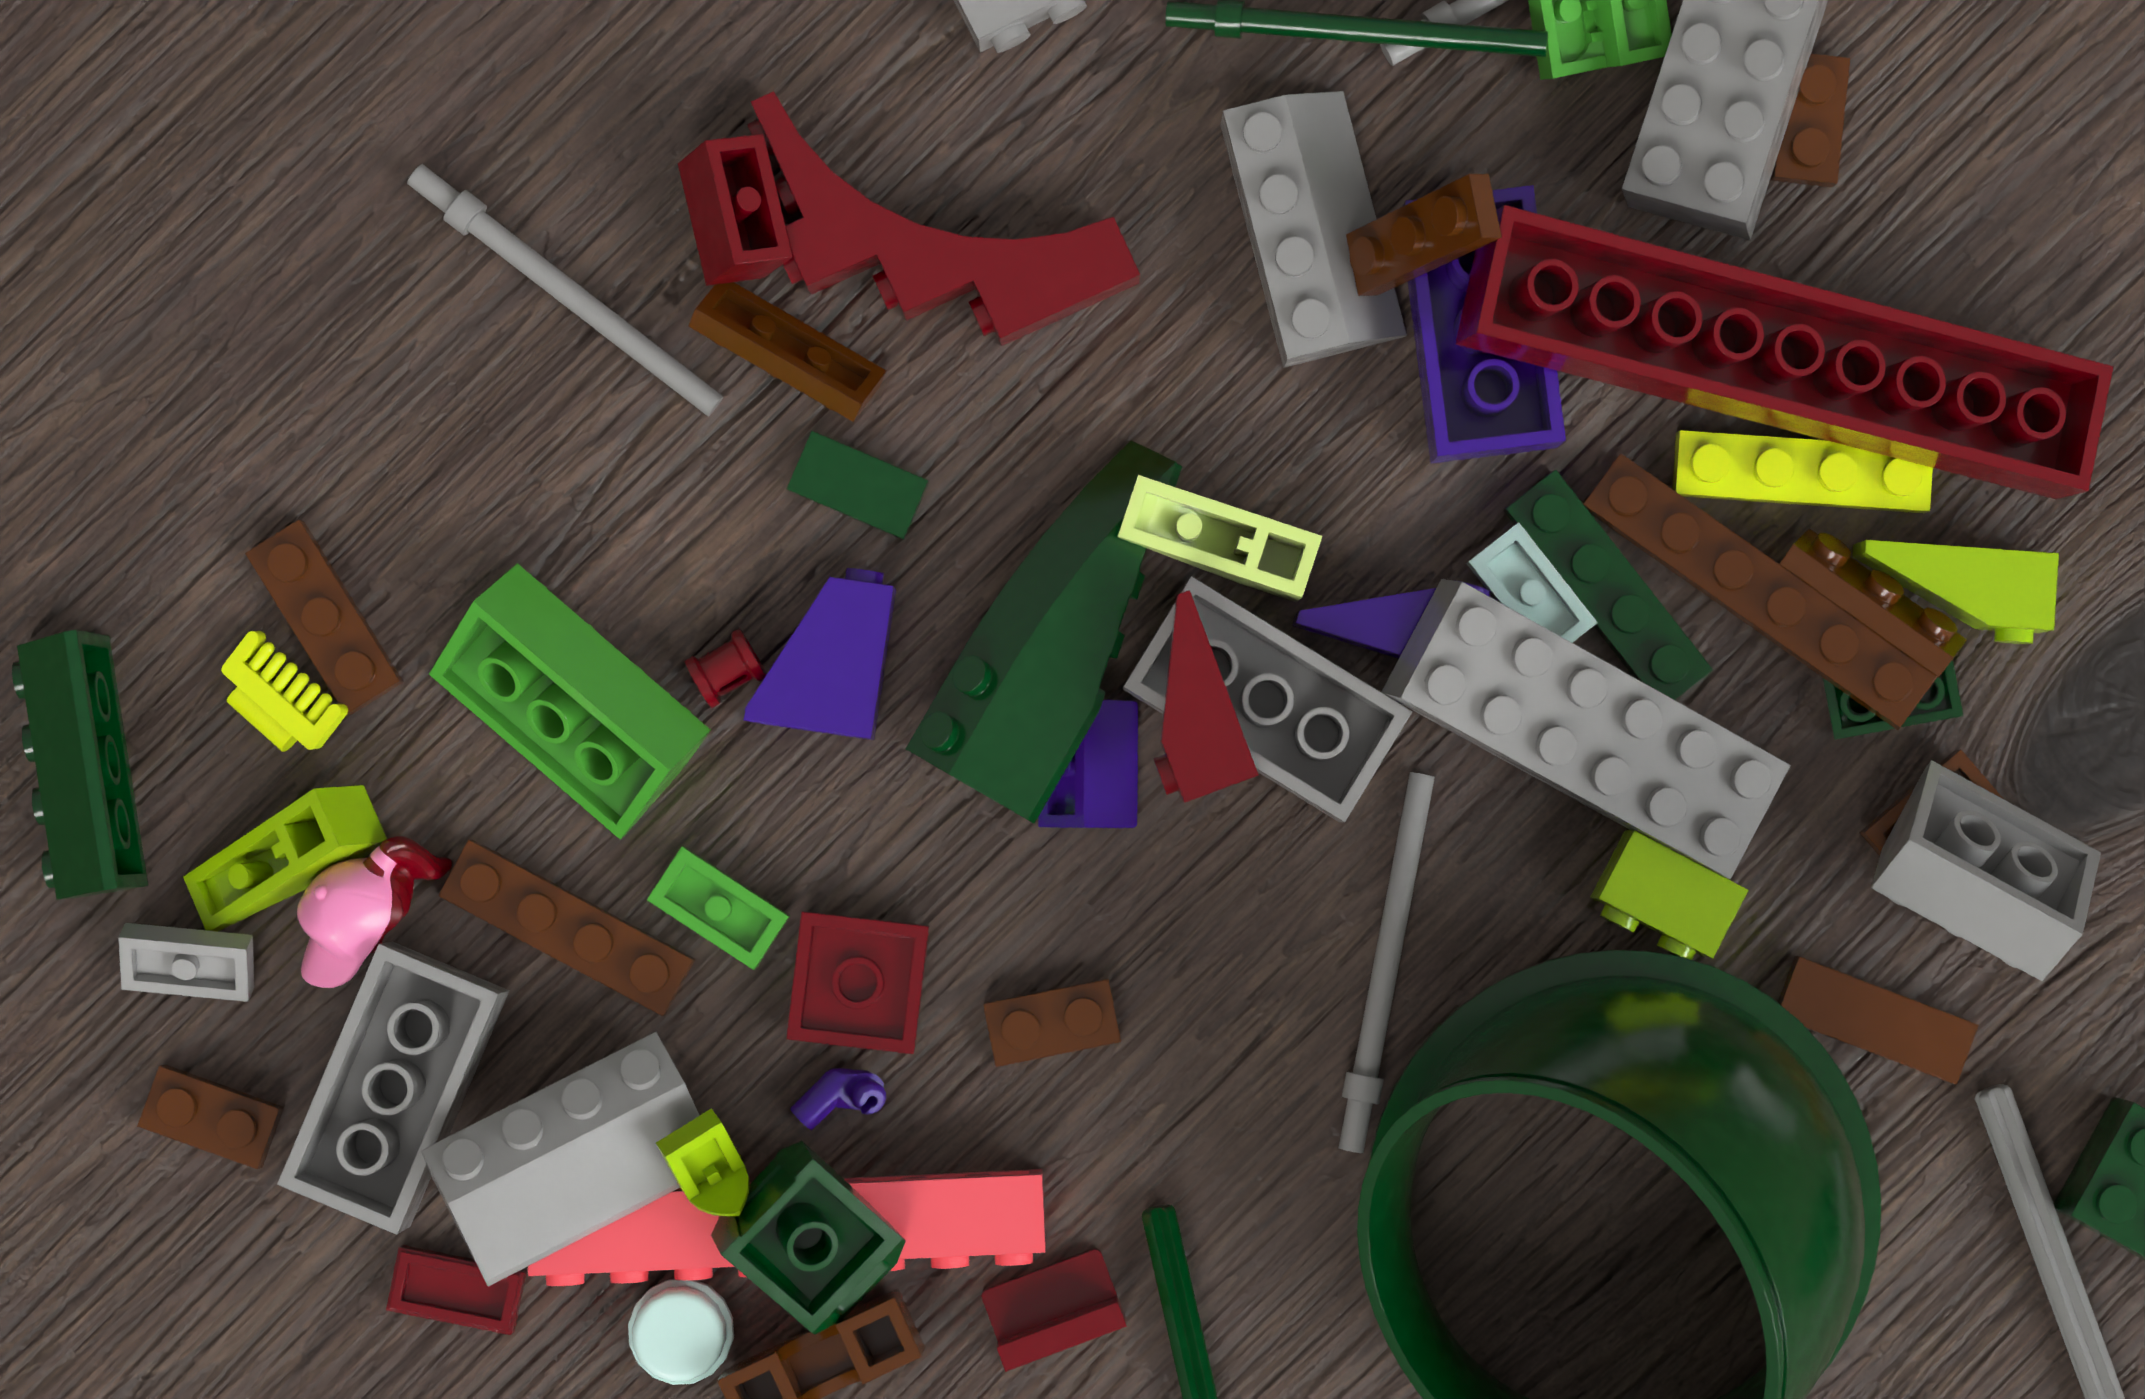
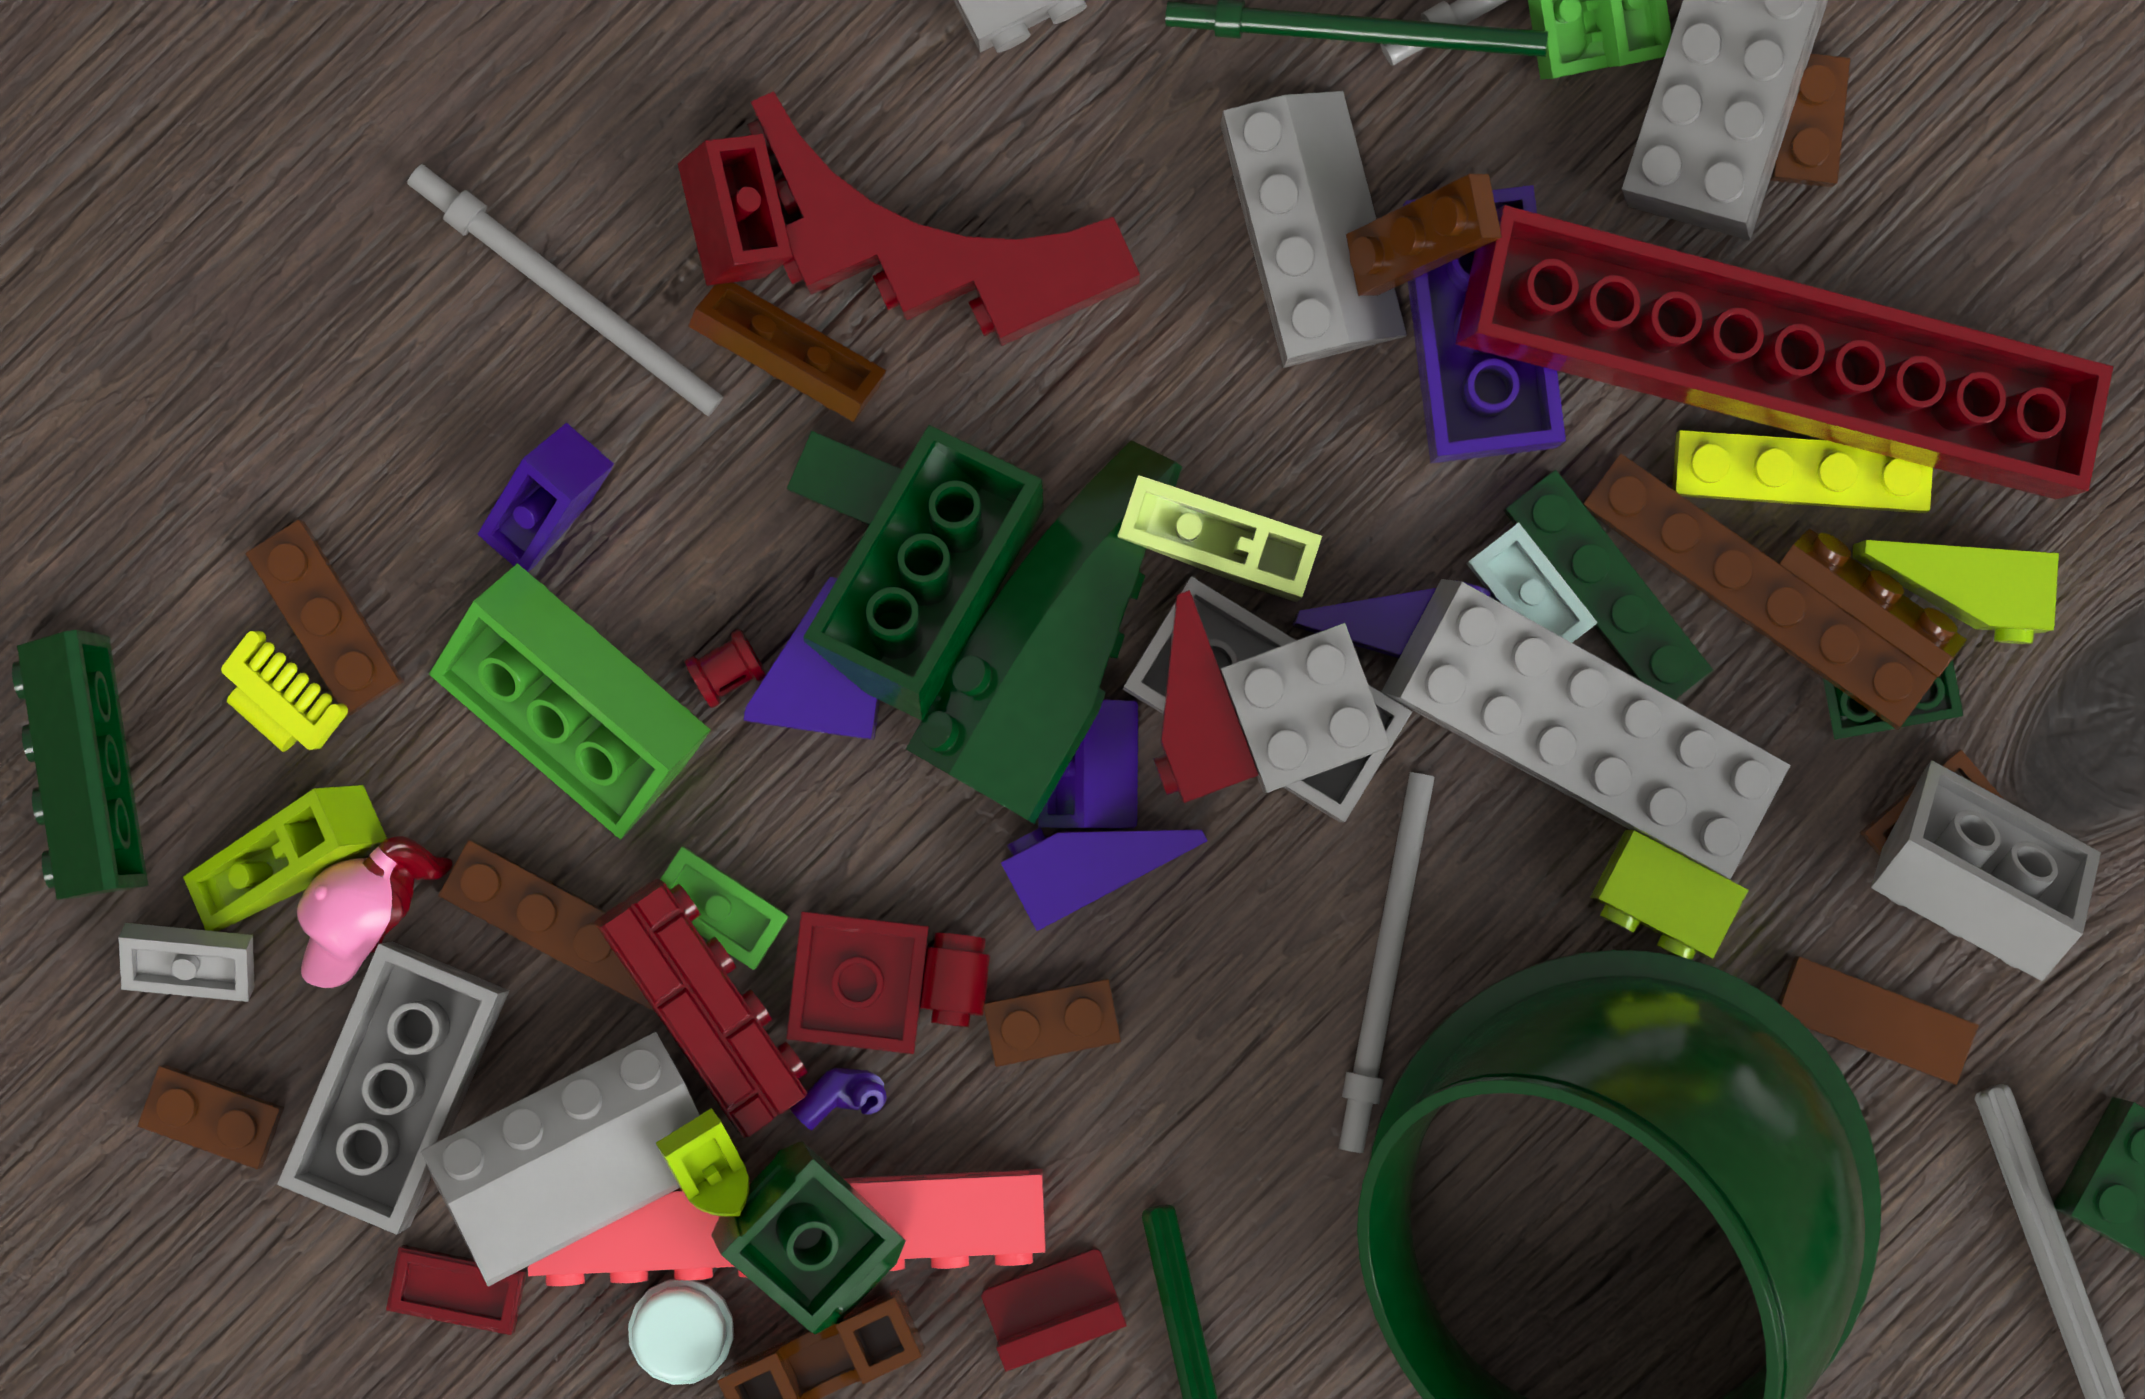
none -> dark purple slope [477,422,614,573]
none -> dark red brick [594,878,808,1138]
none -> dark green slope [803,425,1044,721]
none -> dark red brick [920,933,990,1027]
none -> dark purple slope [1001,827,1208,931]
none -> light grey brick [1220,623,1391,794]

